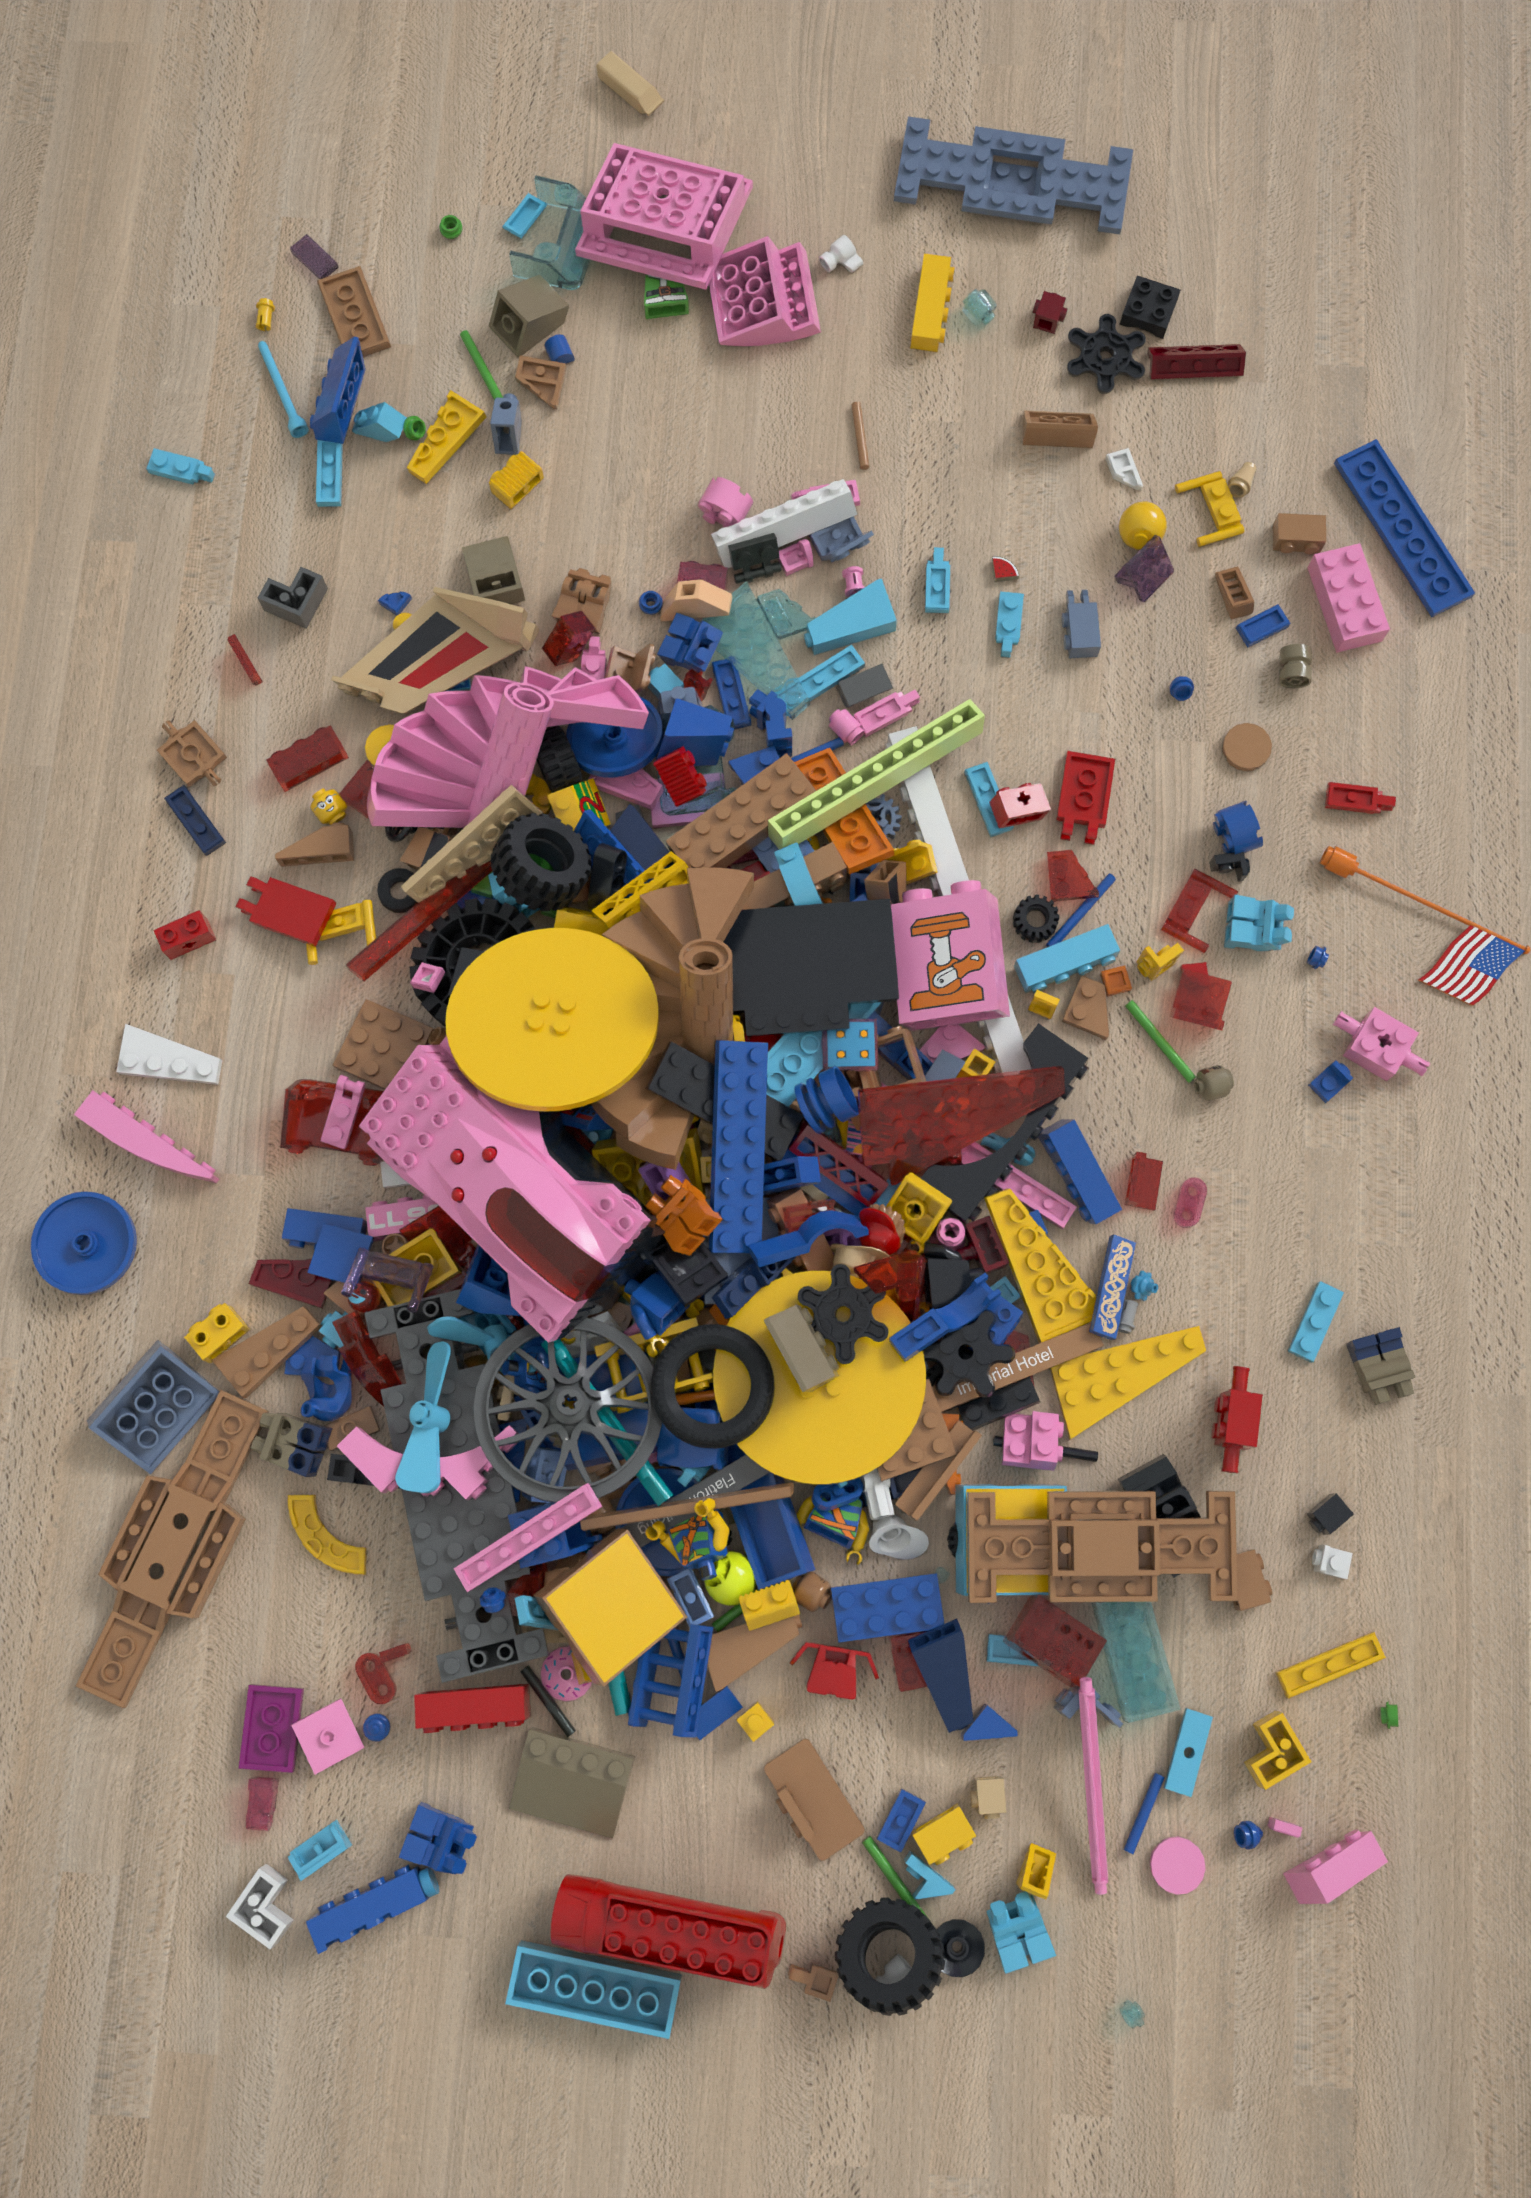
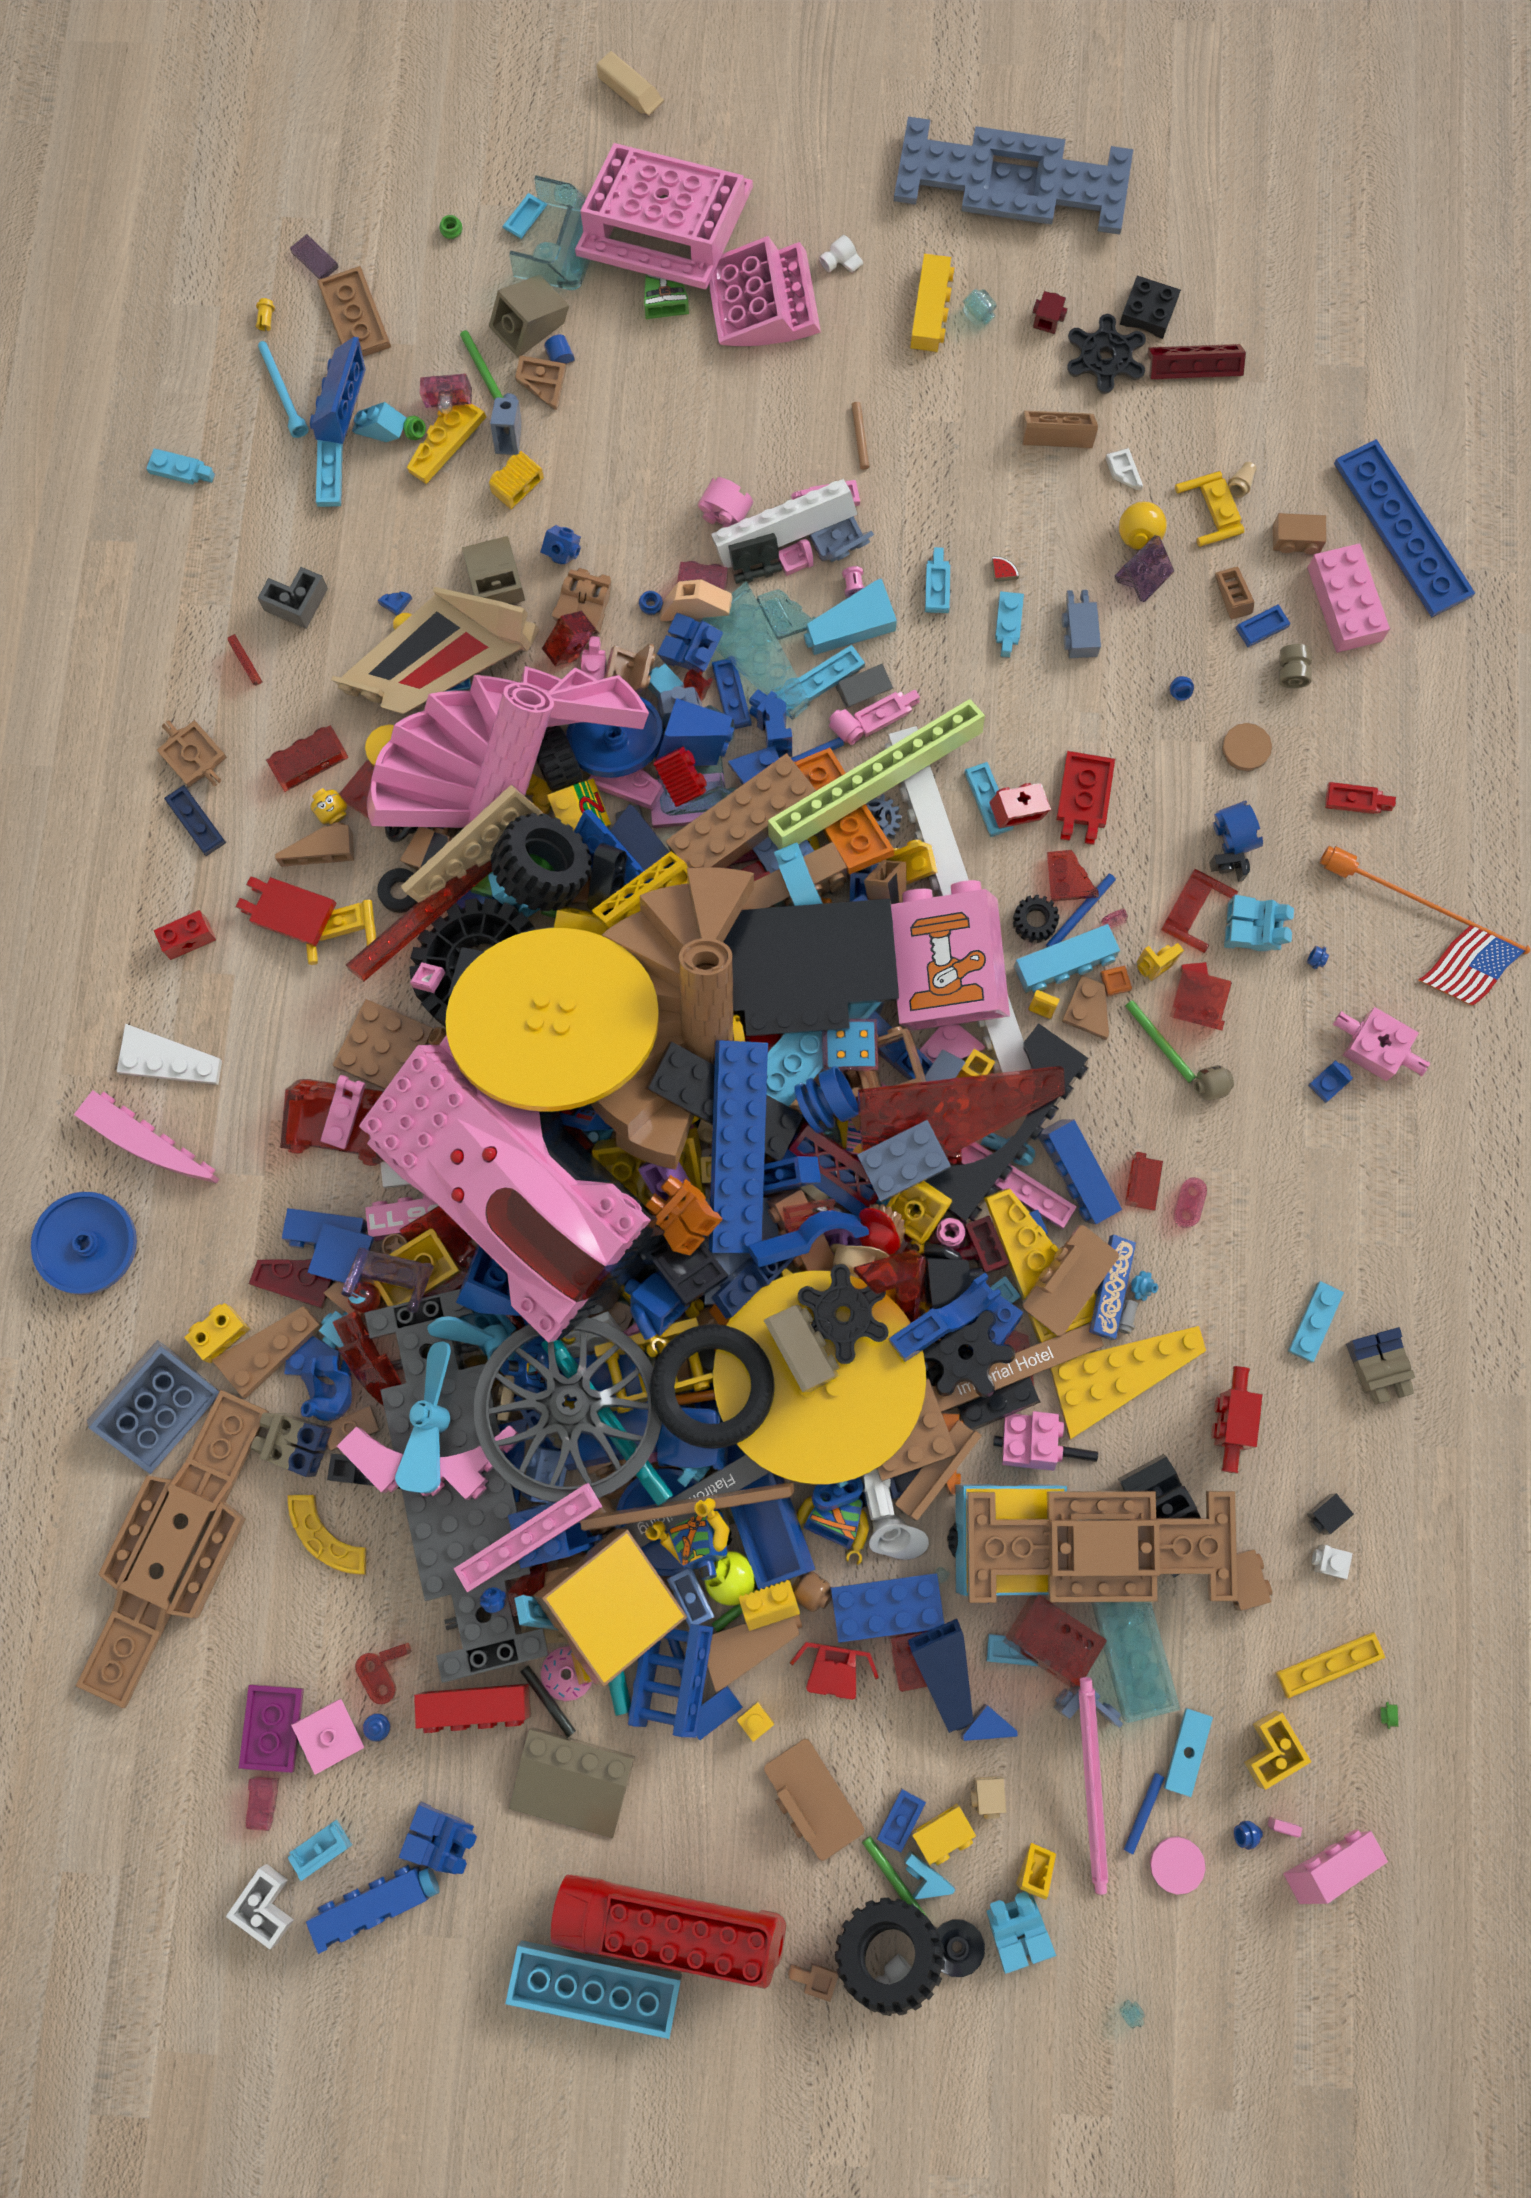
none -> clear pink piece [419,373,472,414]
none -> blue brick [540,525,581,564]
none -> sand blue plate [857,1120,951,1202]
none -> medium nougat bracket [1022,1225,1119,1336]
none -> clear pink tile [1101,908,1128,929]

